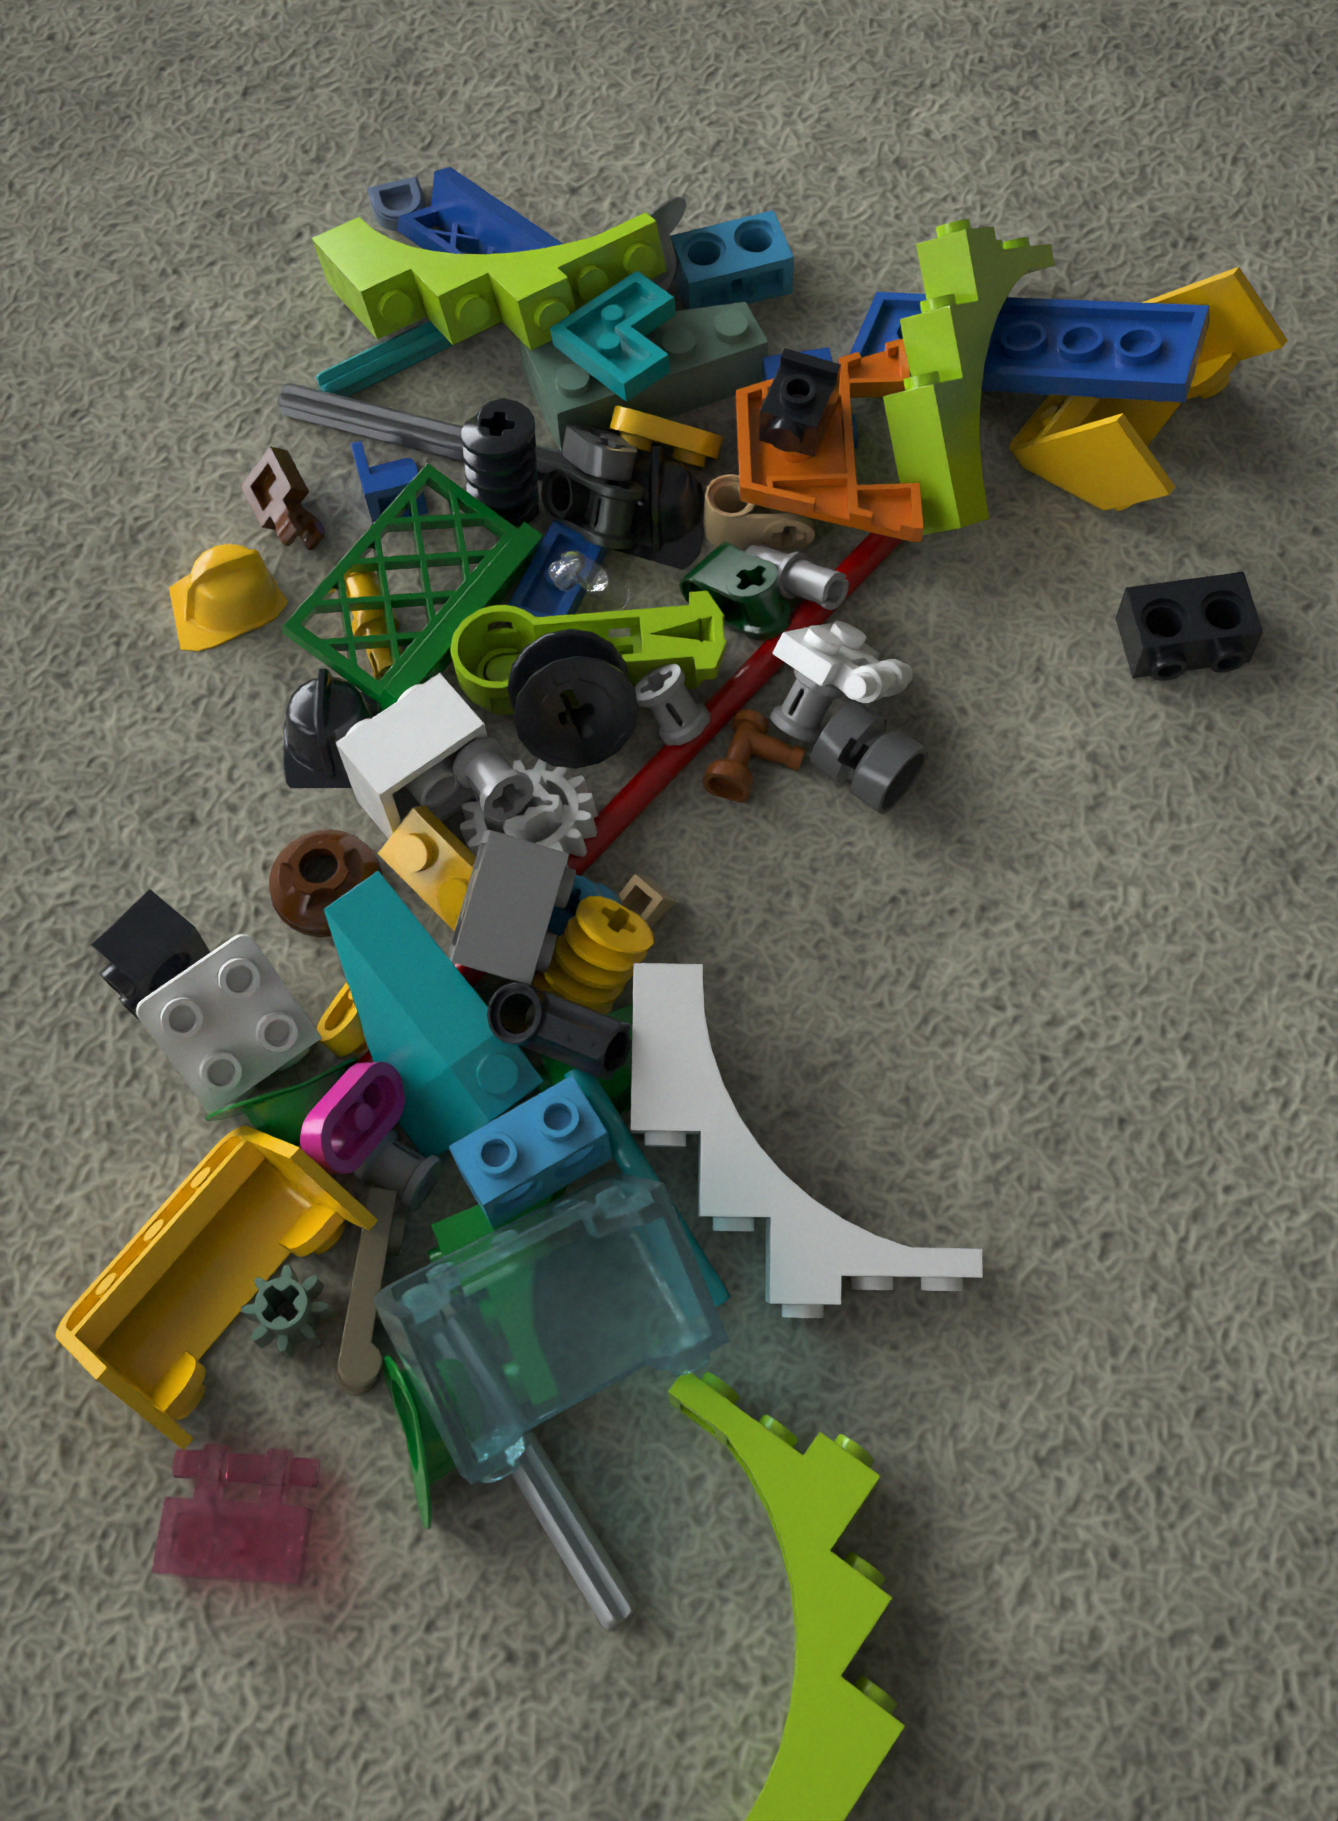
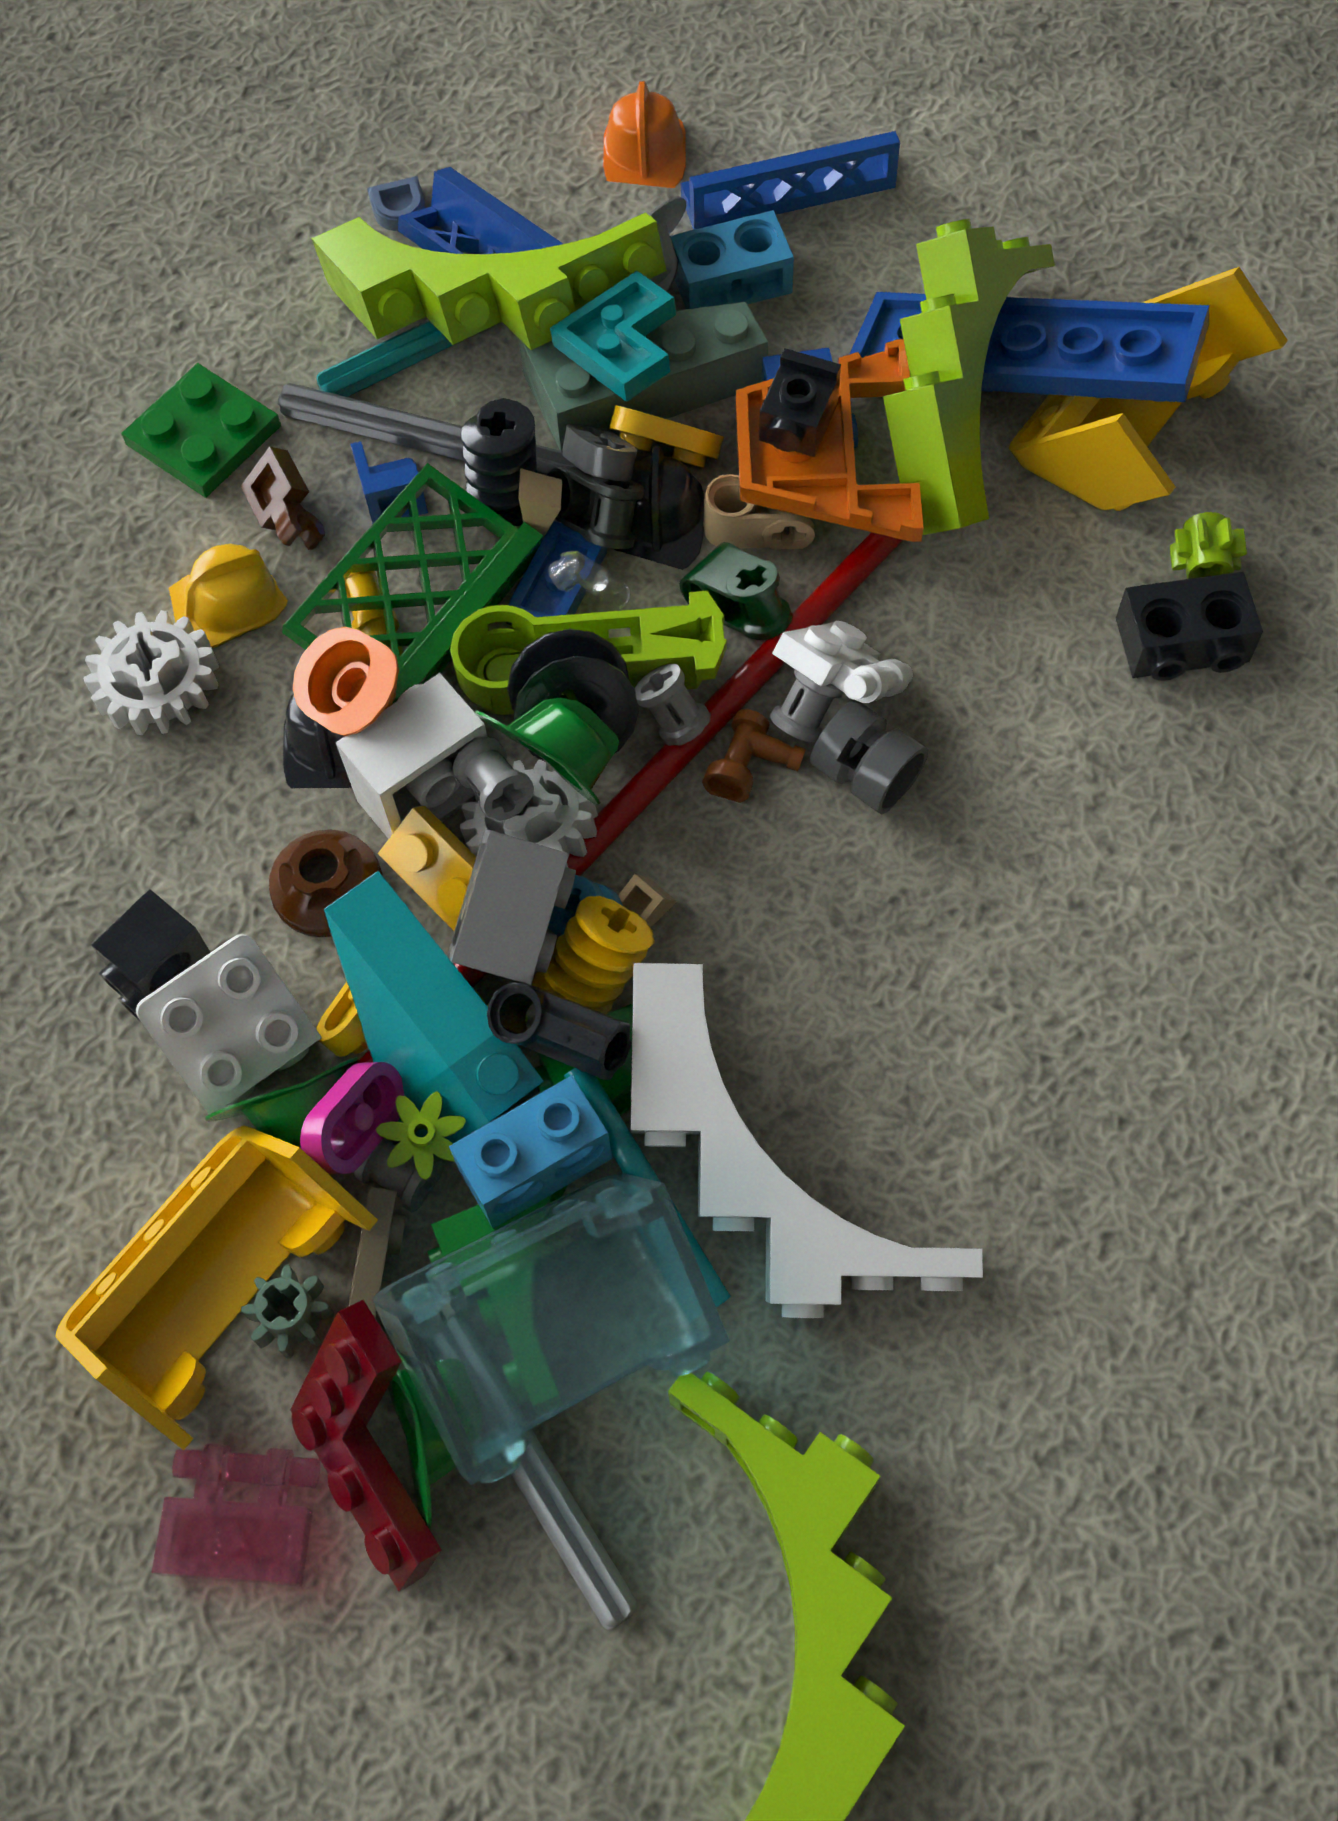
light grey axle [745,545,849,610] -> none
none -> white gear [84,610,219,735]
none -> green plate [121,363,281,498]
none -> dark red plate [290,1299,442,1592]
none -> piece [293,627,399,736]
none -> lime plant [376,1092,466,1180]
none -> green piece [475,698,619,806]
none -> tan piece [519,468,562,540]
none -> orange piece [603,81,686,188]
none -> blue fence [680,131,900,229]
none -> lime gear [1169,512,1247,579]

